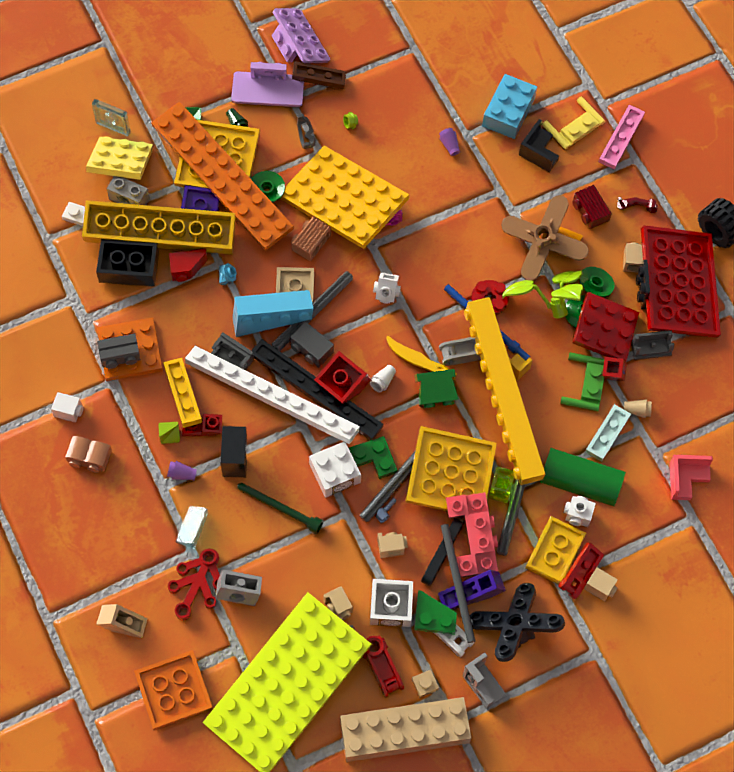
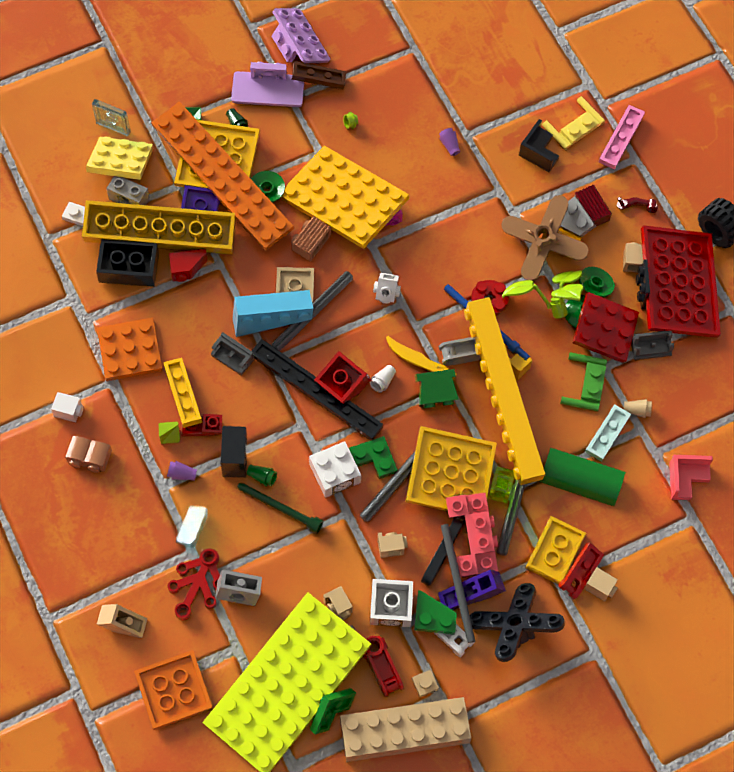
dark grey brick [97,333,141,369] -> none
white plate [185,346,360,444] -> none
medium azure plate [219,263,237,285] -> none
dark grey brick [290,322,334,368] -> none
dark grey helmet [297,114,316,149] -> none
sand blue hand [376,498,397,523] -> none
light grey panel [462,653,506,709] -> none
medium azure brick [482,74,537,139] -> none
white brick [563,496,596,527] -> none
red brick [602,357,627,381] -> none
none -> green cone [247,464,277,486]
none -> green plate [310,688,356,735]
none -> light grey wing [561,197,596,237]

